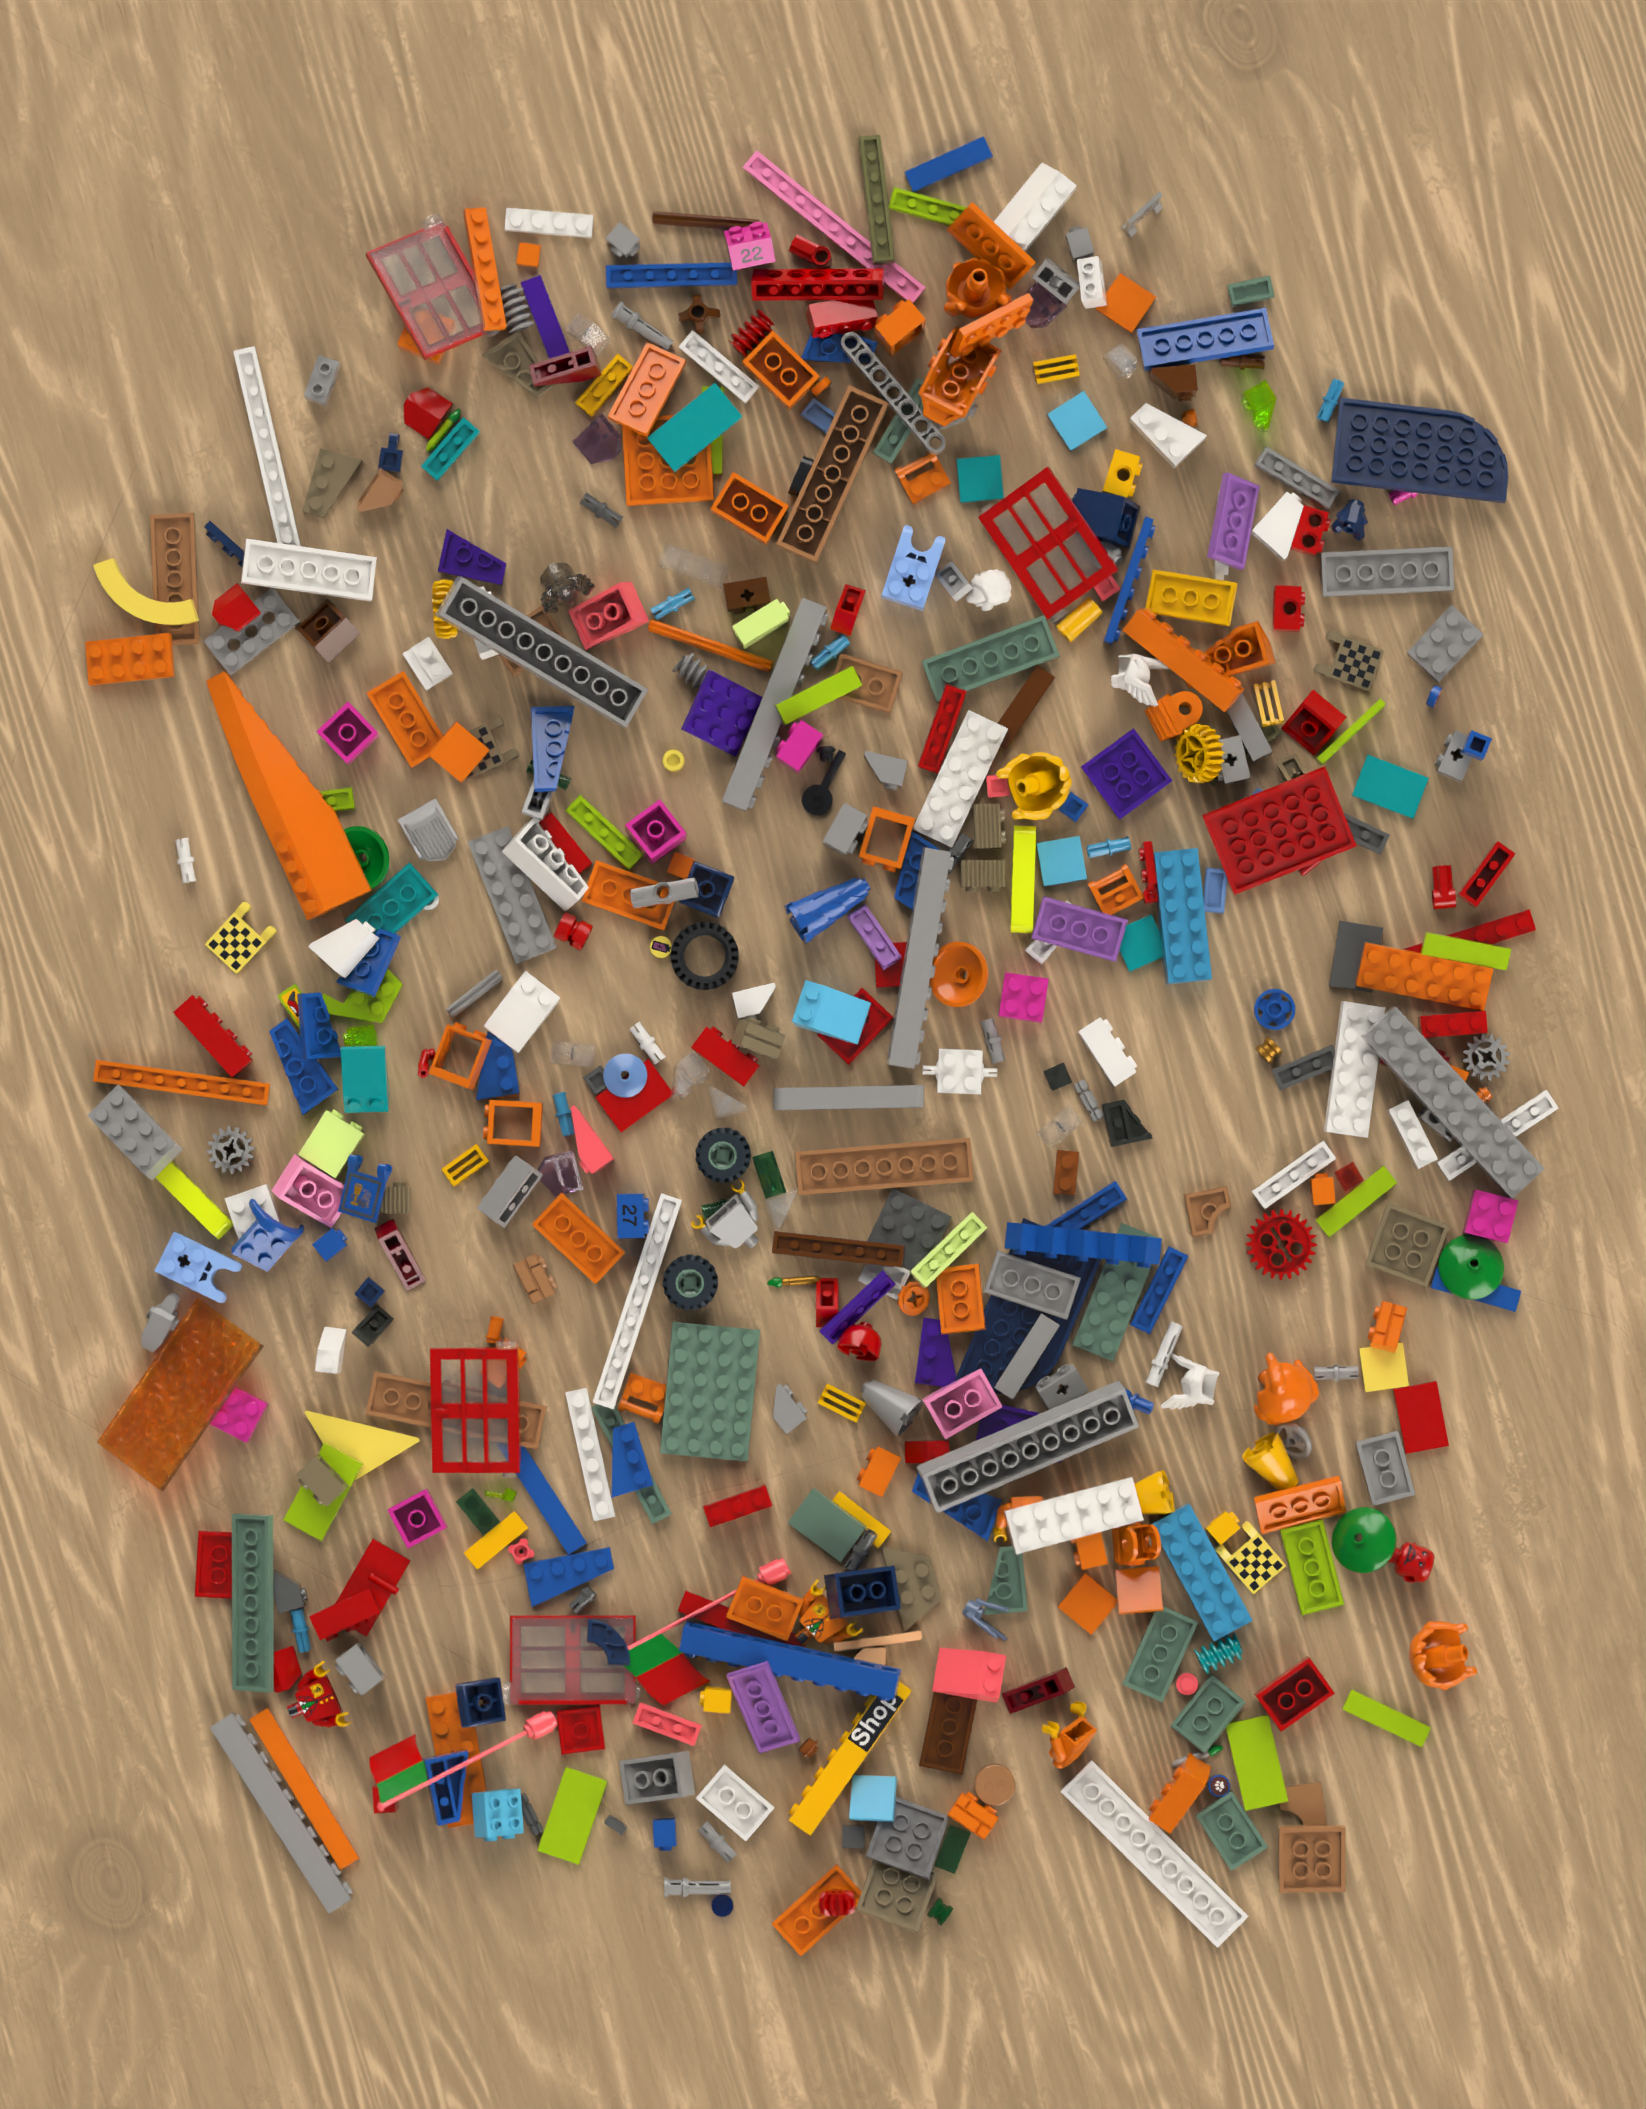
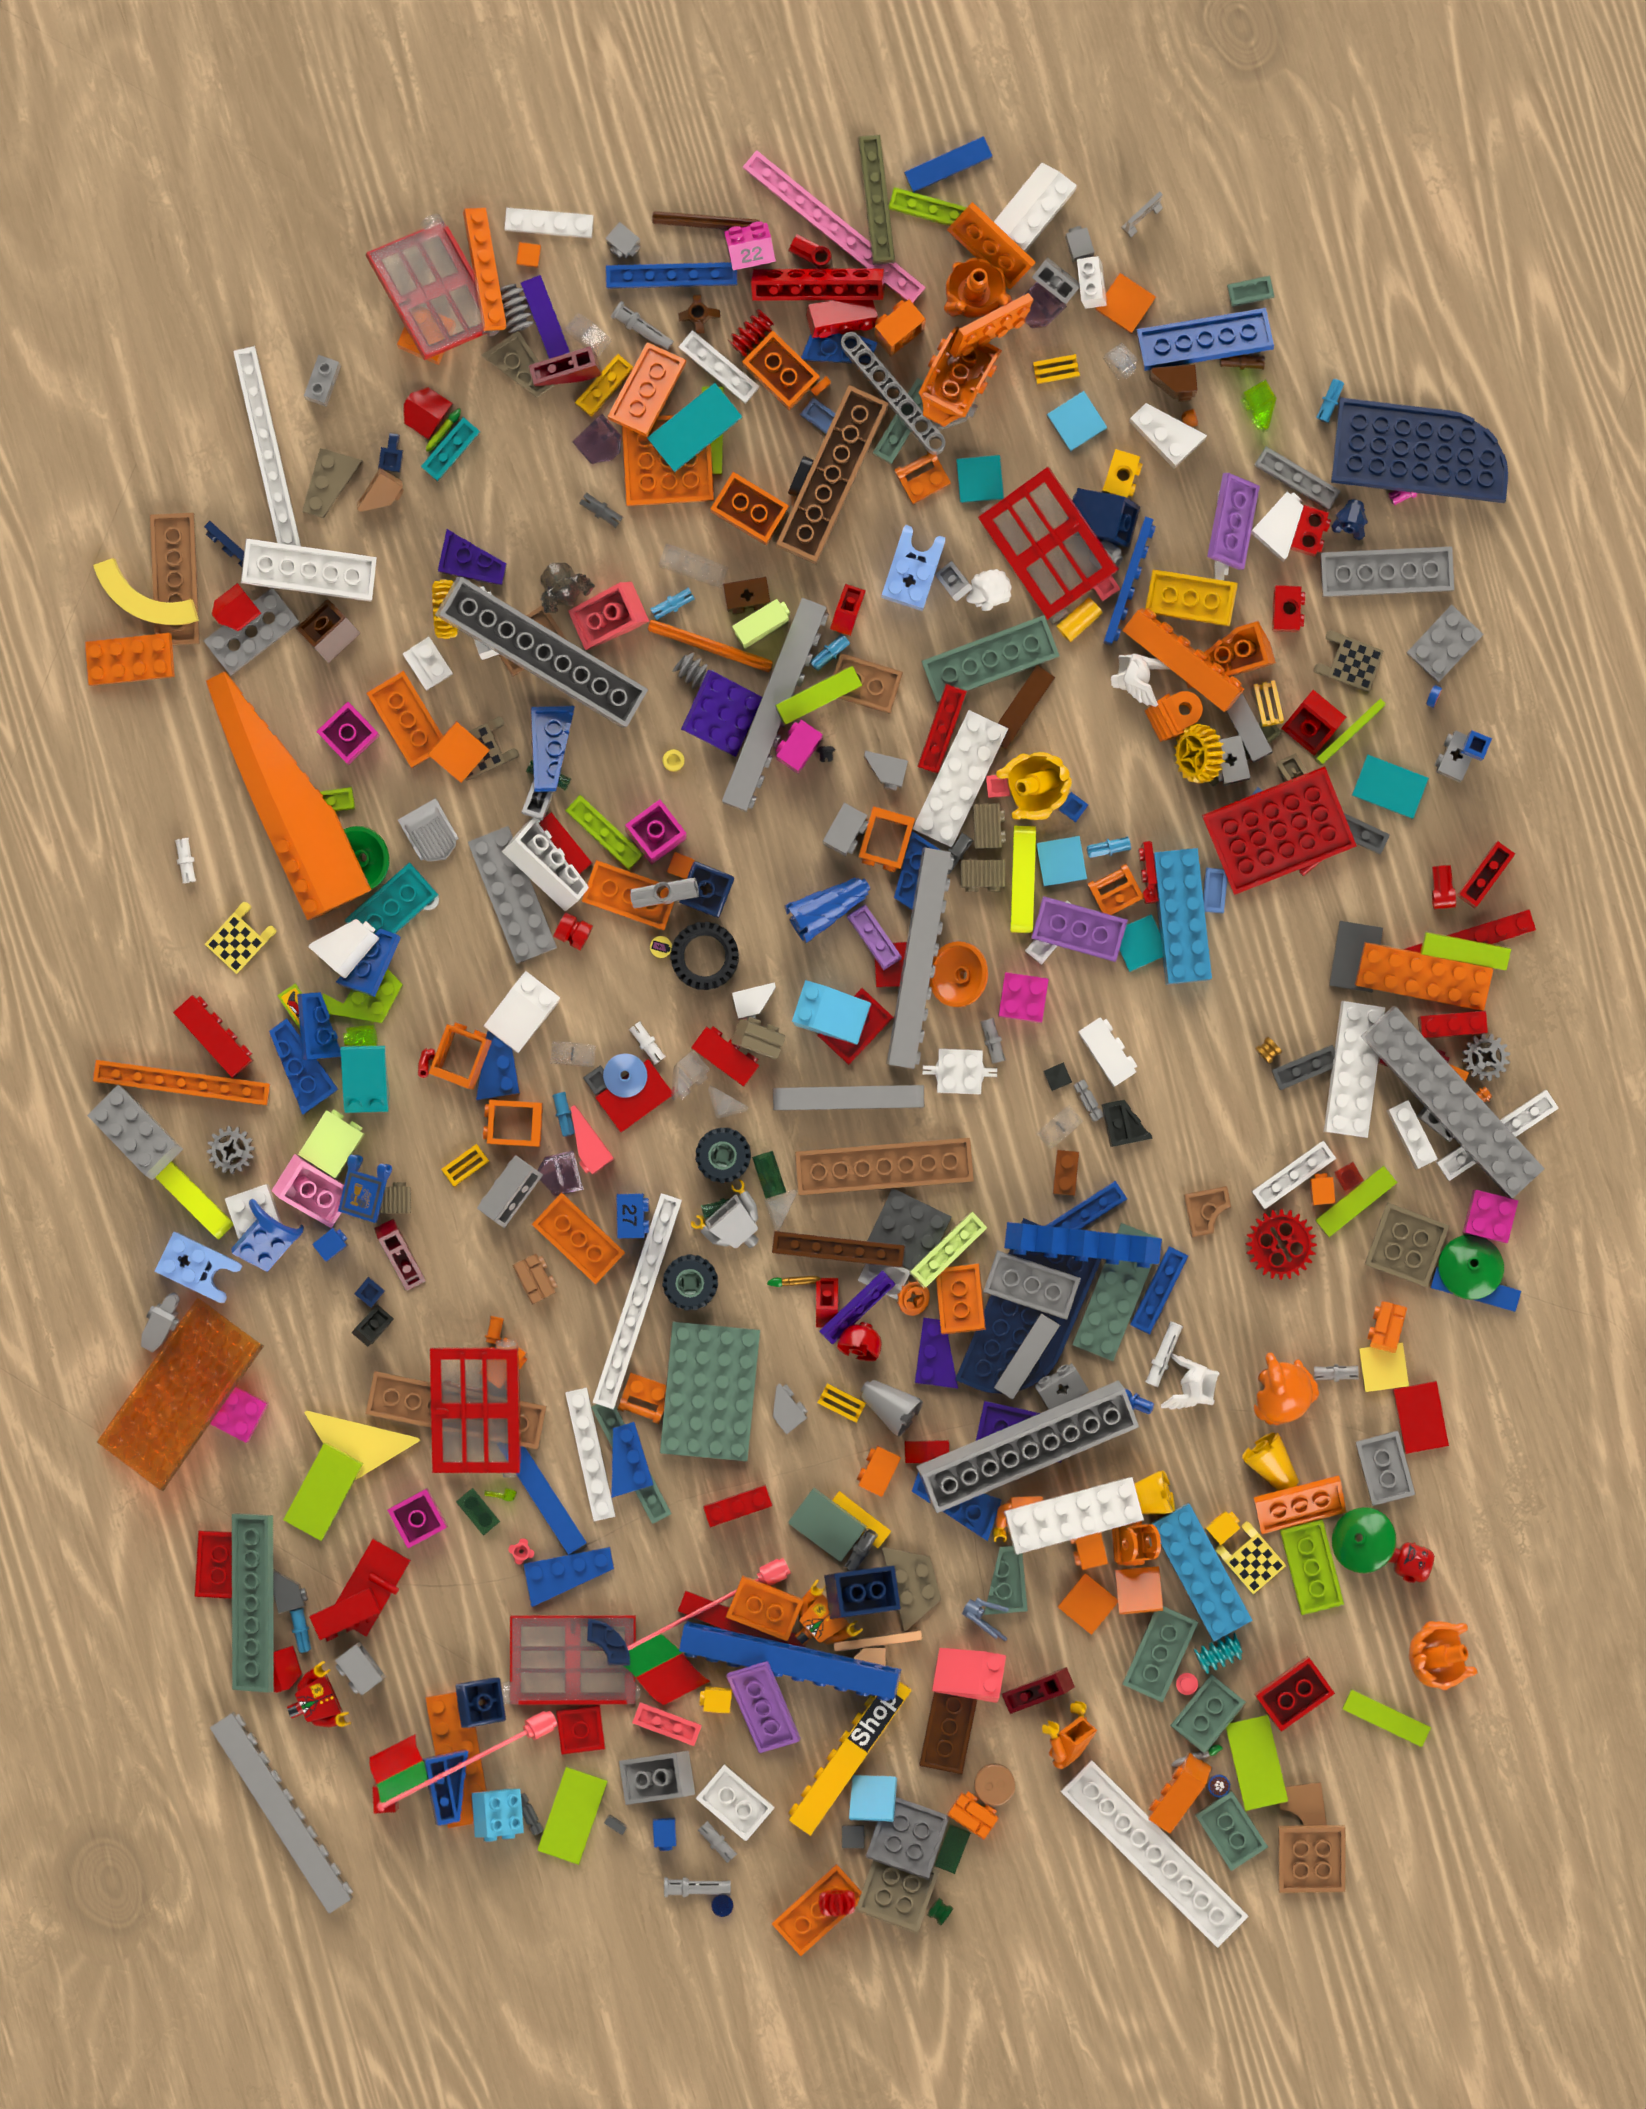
orange tile [249,1707,360,1870] -> none
dark tan brick [296,1454,349,1506] -> none
white slope [315,1327,347,1374] -> none
light grey axle [446,970,503,1017] -> none
yellow tile [464,1511,529,1570] -> none
dark grey pin [569,1586,597,1615] -> none
dark orange plate [798,1737,818,1758] -> none
black piece [802,750,846,815] -> none
bright pink slope [922,1368,1003,1440] -> none
dark purple plate [1080,728,1172,820] -> none
blue wheel [1254,989,1295,1030] -> none
light grey piece [1274,1422,1312,1460] -> none

